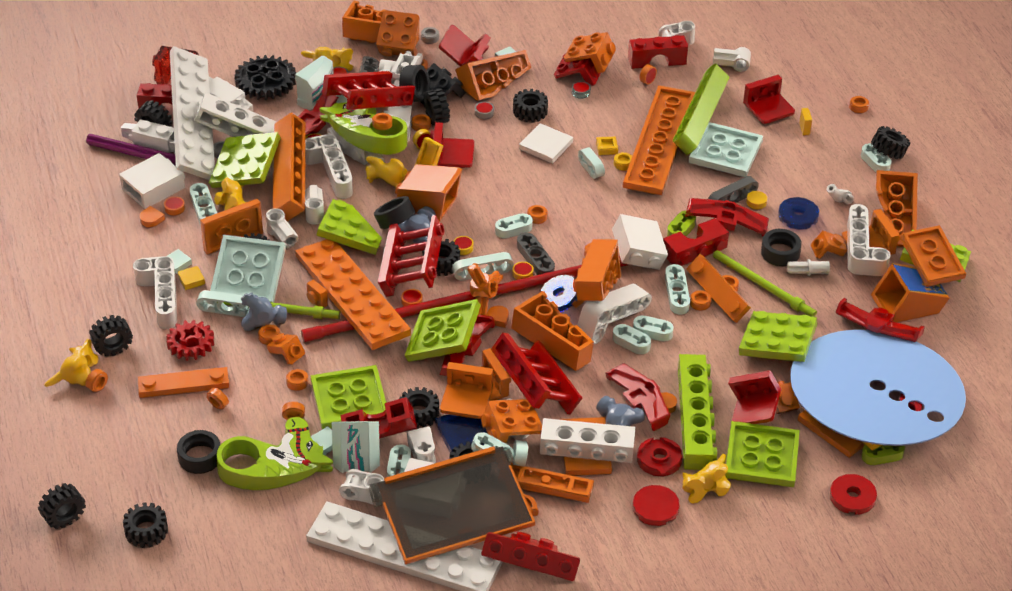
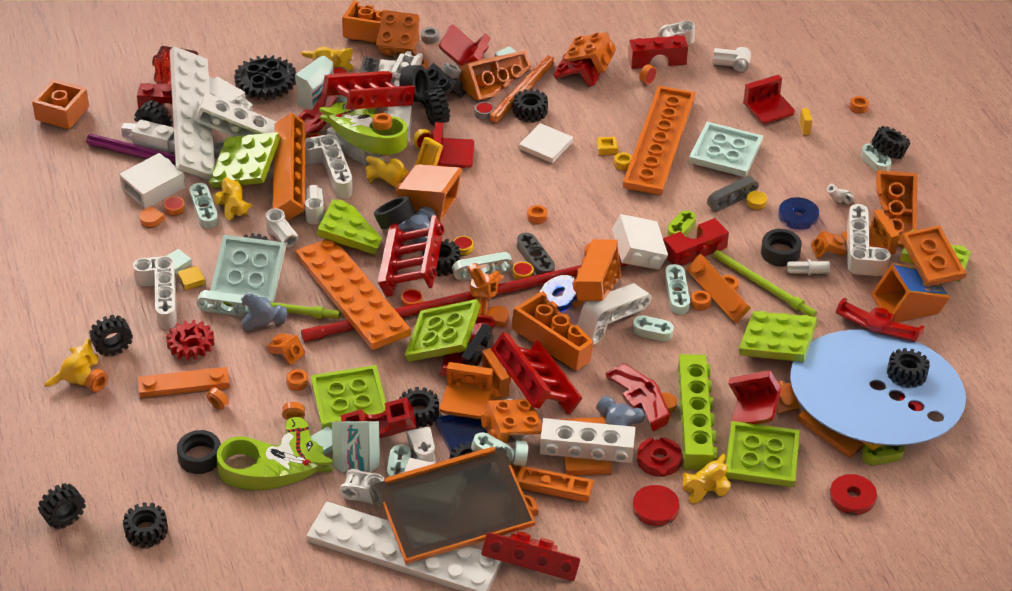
orange tile [200,199,263,255] -> none
orange tile [258,324,280,345] -> none
orange plate [307,279,328,308] -> none
orange tile [411,114,431,131] -> none
light aqua beam [495,213,533,239] -> none
tile [571,81,591,99] -> none
light aqua beam [578,147,605,179] -> none
light aqua beam [613,324,651,354] -> none
lime beam [673,63,729,155] -> none
red plate [685,198,769,237] -> none
none -> orange brick [32,79,89,130]
none -> light grey tile [441,62,462,78]
none -> black wing [461,323,494,366]
none -> orange axle [489,55,554,123]
none -> black tyre [887,348,930,388]

